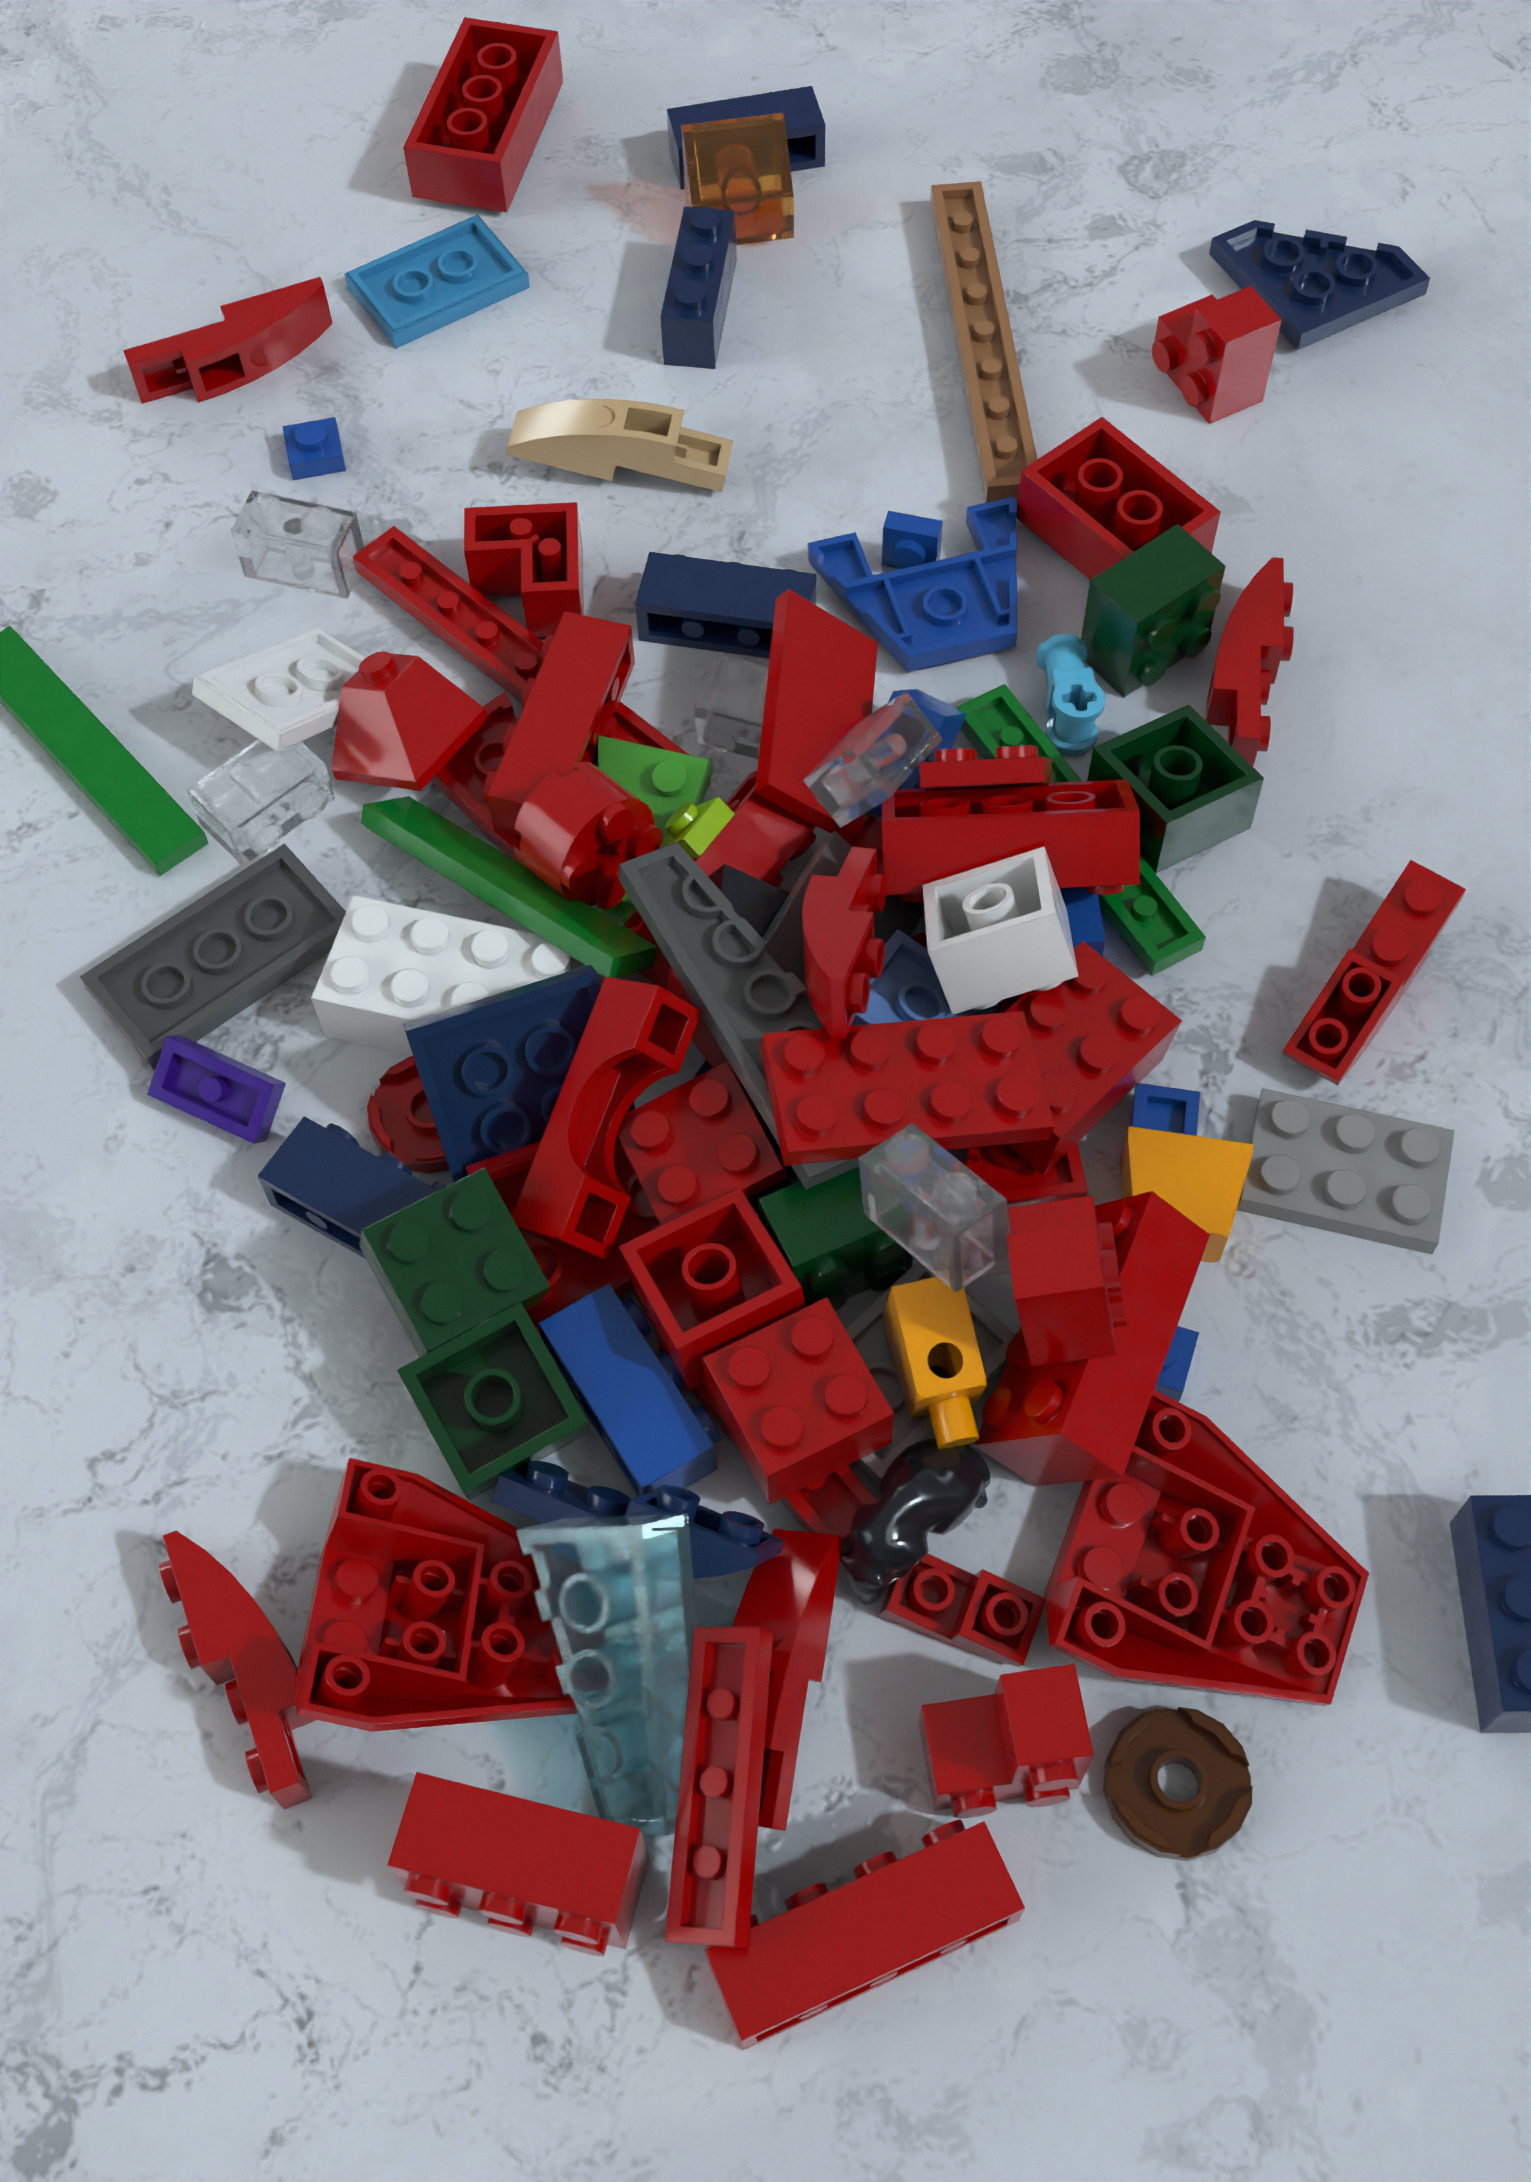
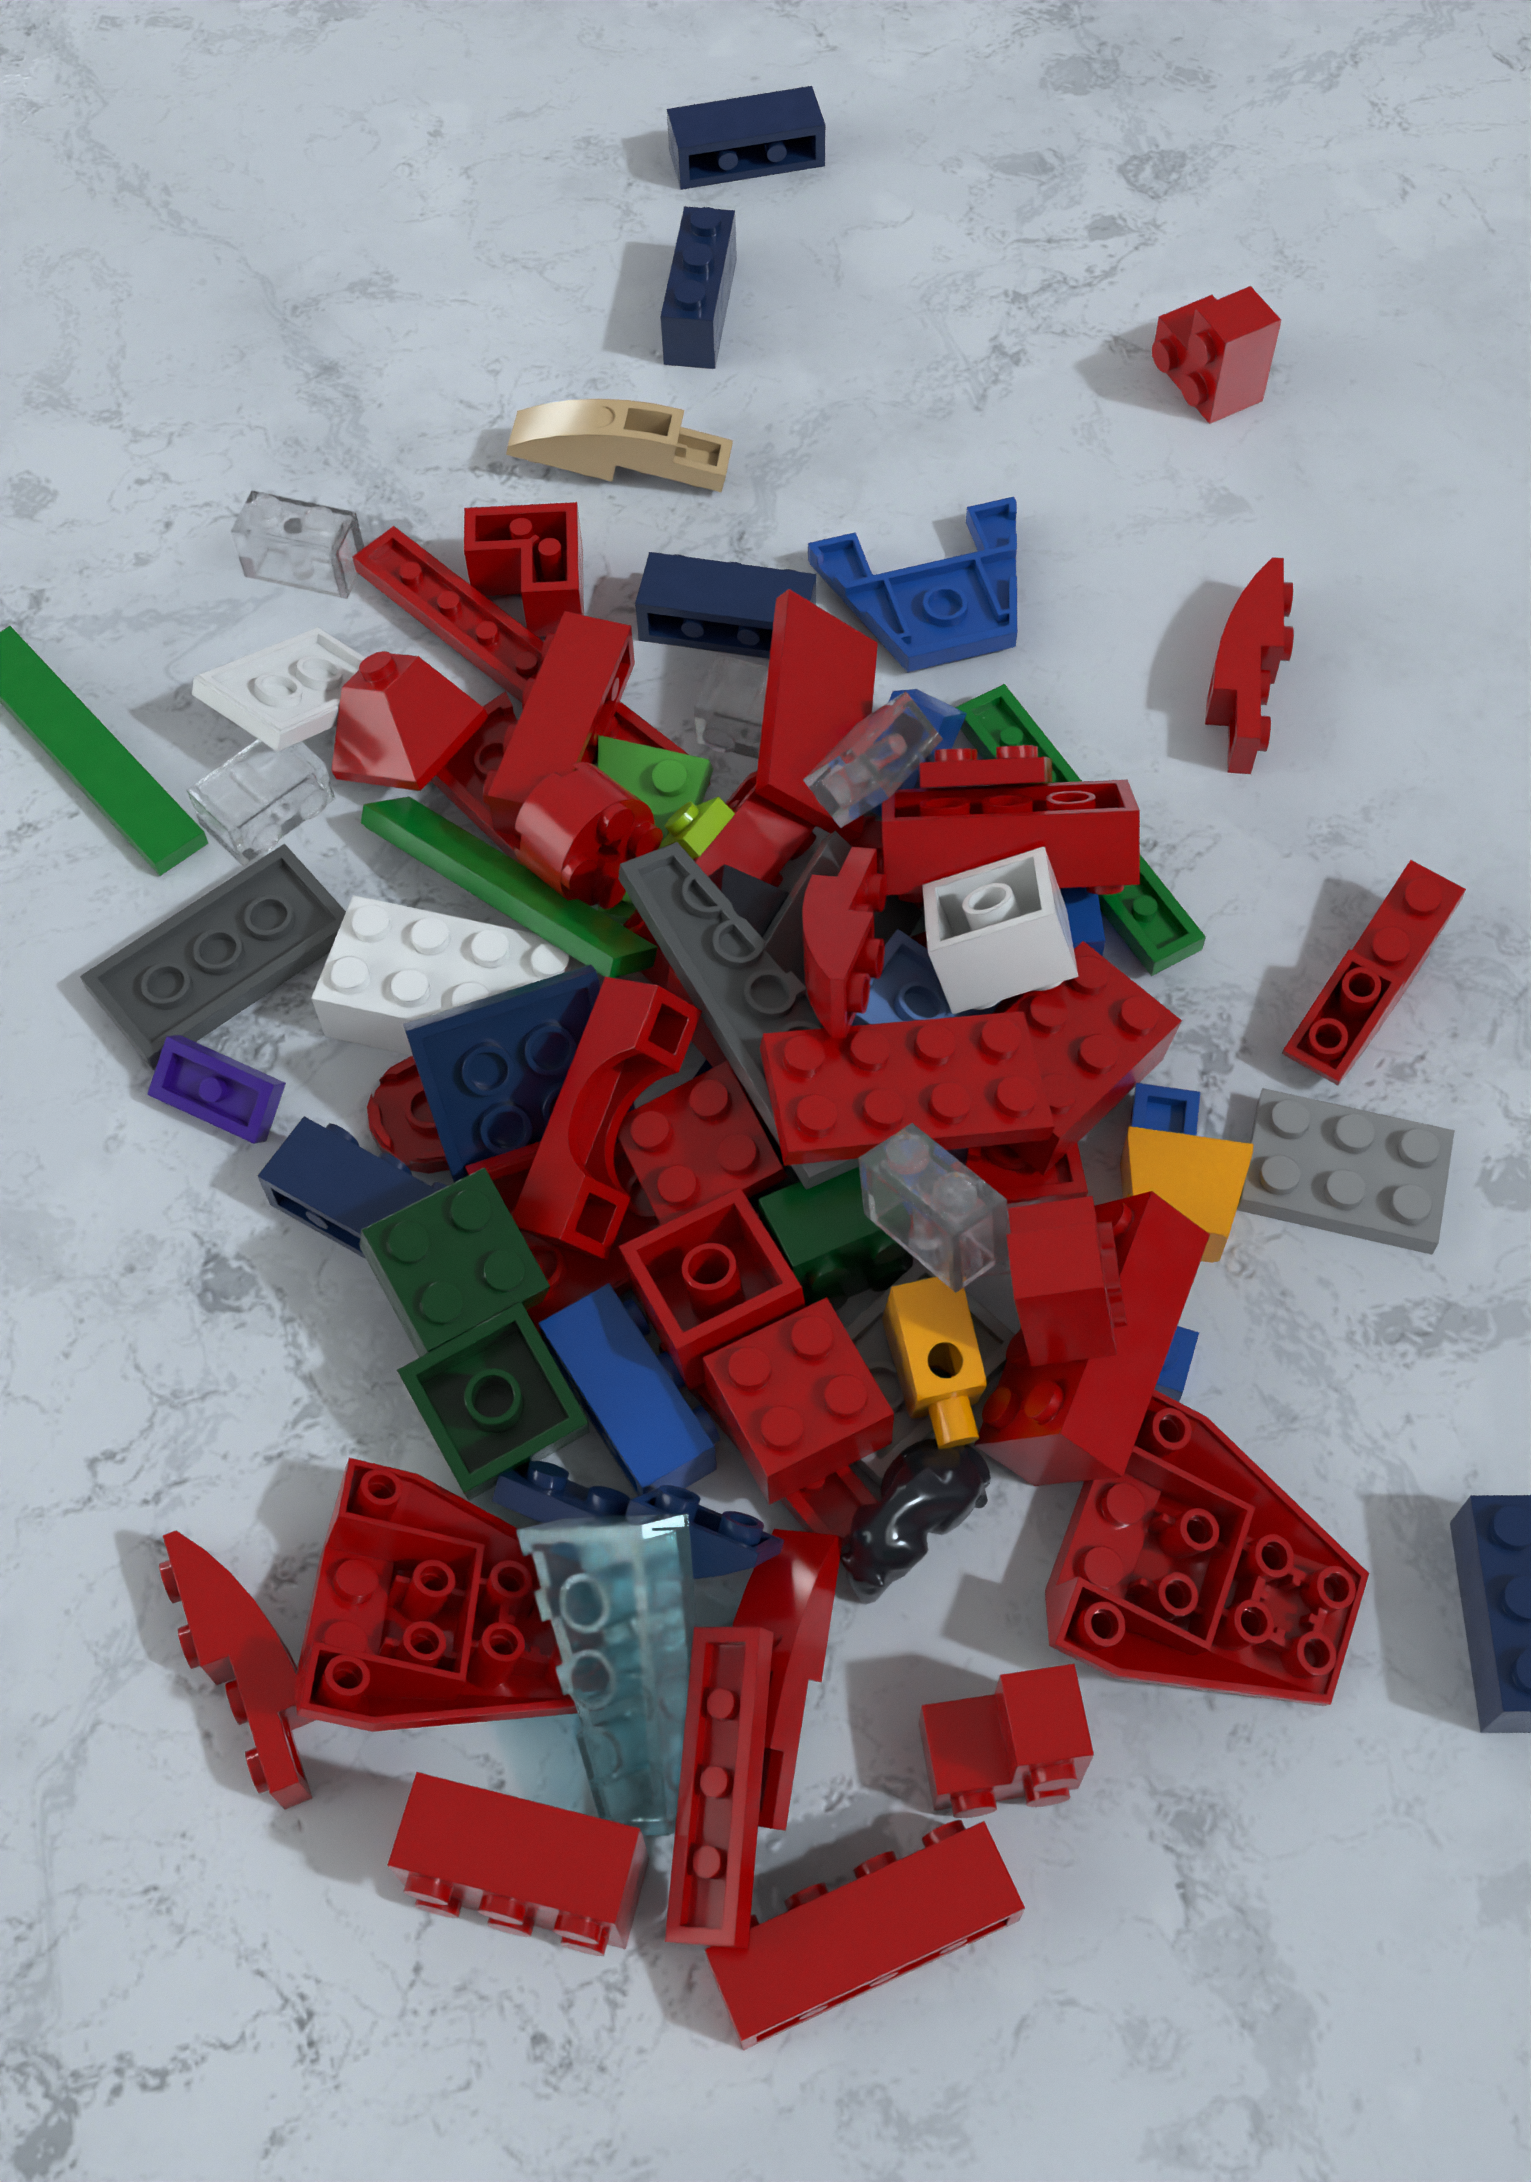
red slope [123,277,333,404] -> none
blue plate [282,417,346,480] -> none
dark azure tile [344,214,530,349] -> none
red brick [403,17,563,212] -> none
clear orange slope [681,113,794,245] -> none
red slope [879,1553,1046,1667] -> none
blue plate [881,511,943,569] -> none
medium nougat plate [930,181,1037,502] -> none
red brick [1016,417,1221,580] -> none
medium azure connector [1036,634,1105,756] -> none
dark green brick [1081,524,1226,698] -> none
dark green brick [1087,704,1264,873] -> none
reddish brown tile [1103,1707,1253,1861] -> none
dark blue plate [1209,220,1430,350] -> none

